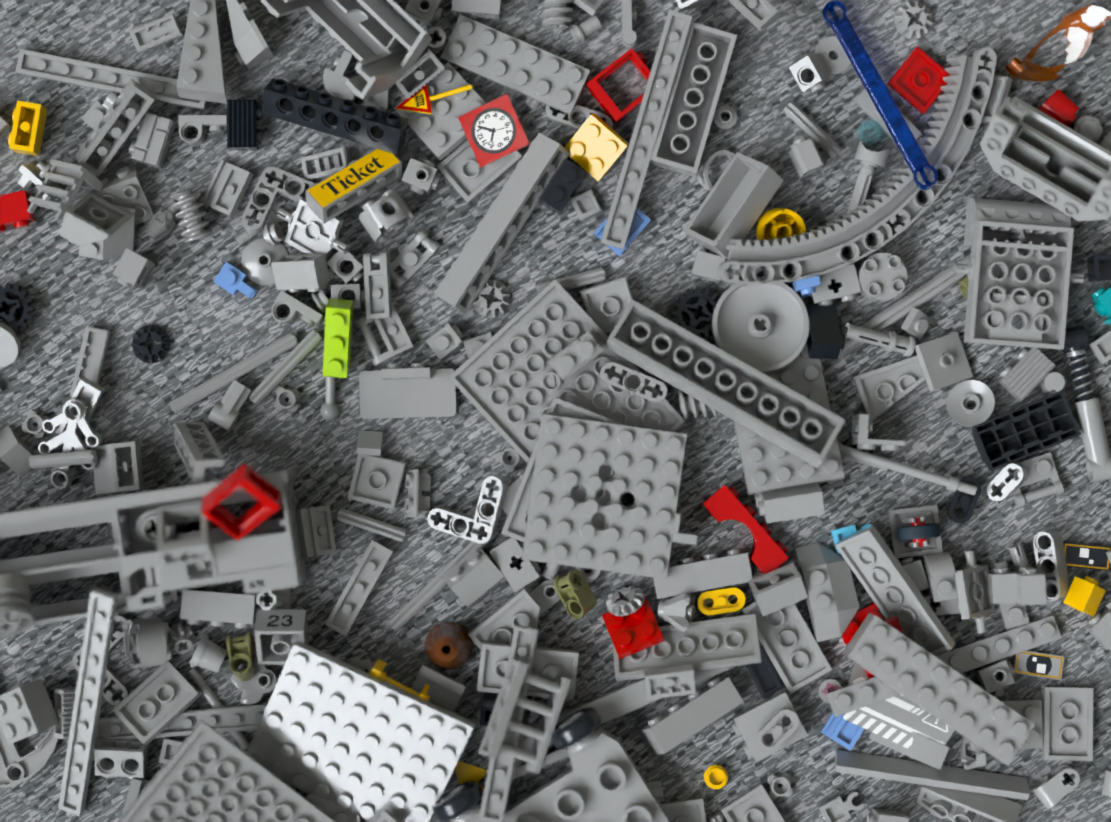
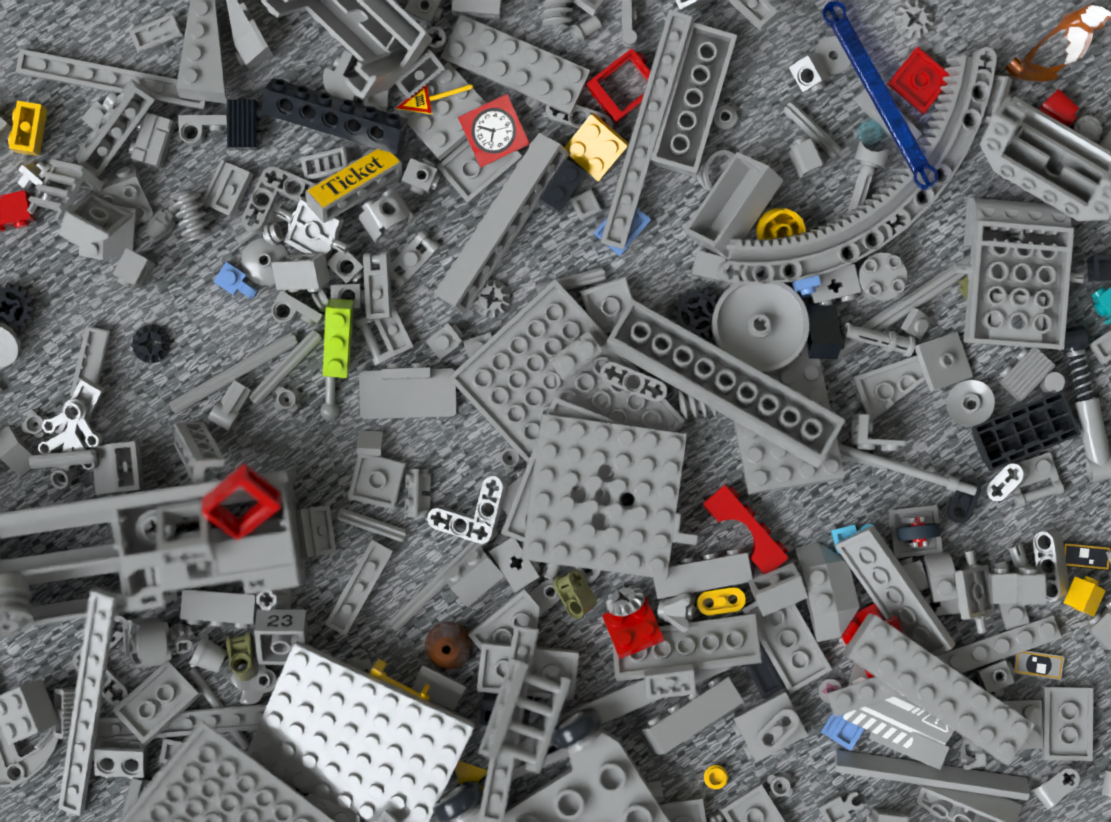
light grey brick [754,483,825,523] -> none

